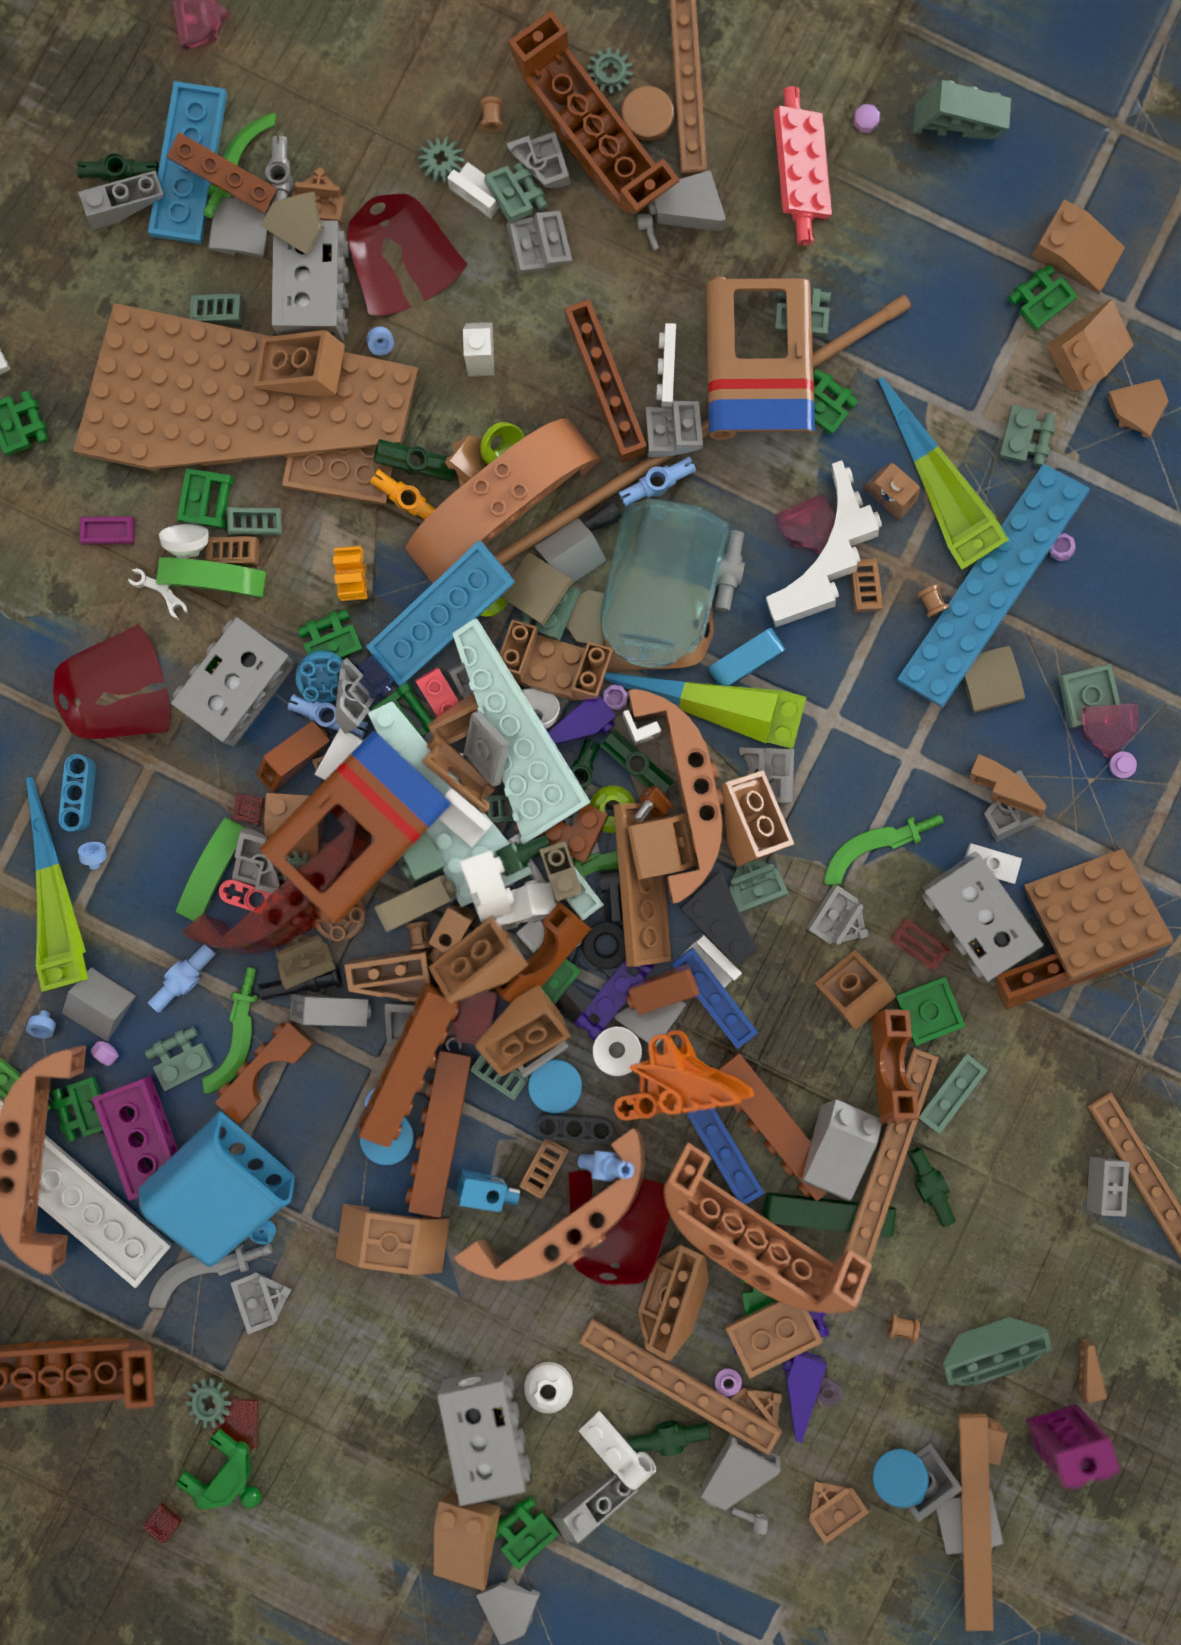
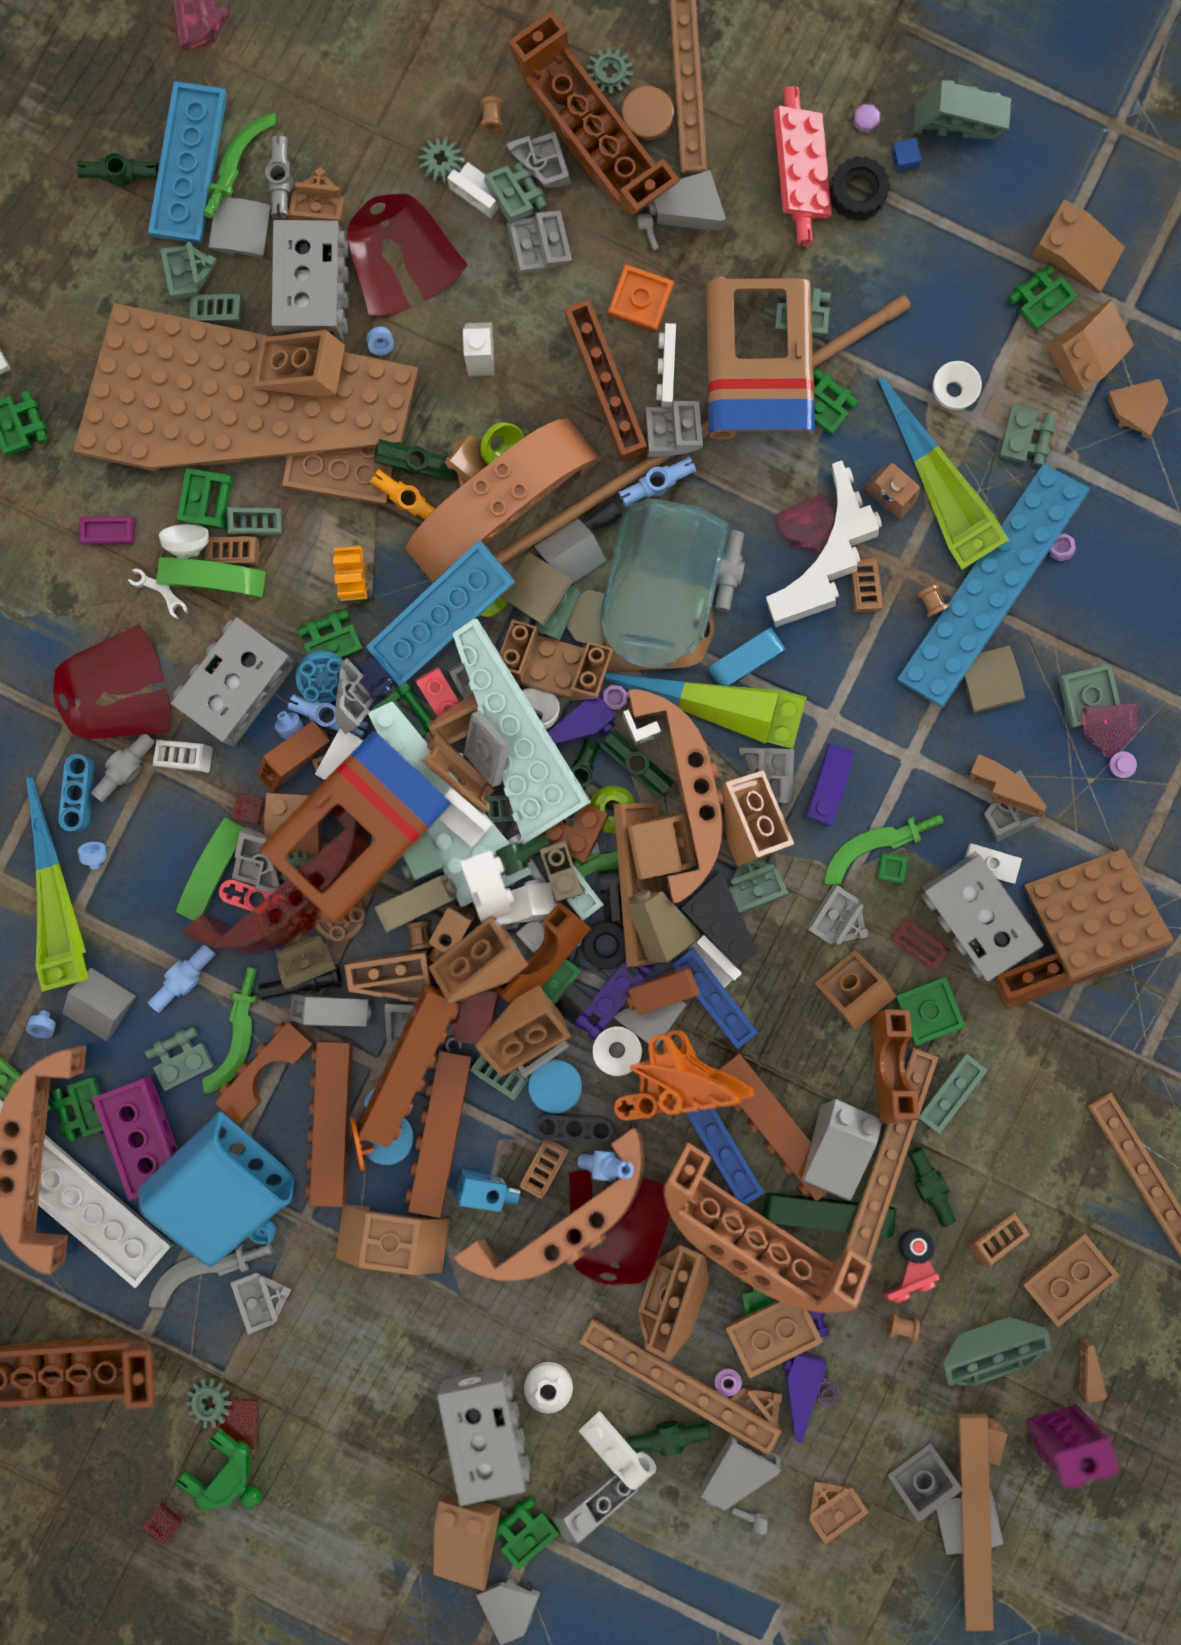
light grey slope [78,171,164,230] -> none
lavender tile [90,1041,119,1066] -> none
dark orange plate [167,132,277,215] -> none
dark tan slope [261,192,324,255] -> none
dark orange piece [634,785,674,822] -> none
dark azure tile [873,1449,929,1508] -> none
light grey hinge [1086,1156,1129,1217] -> none
none -> light grey pin [90,734,156,802]
none -> white slope [152,740,213,773]
none -> sand green slope [160,241,217,301]
none -> light blue tile [275,711,304,739]
none -> dark orange brick [306,1040,353,1207]
none -> orange piece [350,1117,374,1172]
none -> orange tile [608,264,674,333]
none -> dark tan slope [626,889,701,963]
none -> dark purple slope [803,743,855,827]
none -> black tyre [829,156,890,221]
none -> green tile [876,853,908,884]
none -> plate [883,1229,940,1303]
none -> blue piece [891,138,922,172]
none -> white piece [933,361,982,410]
none -> medium nougat slope [967,1212,1030,1266]
none -> medium nougat plate [1021,1232,1120,1327]

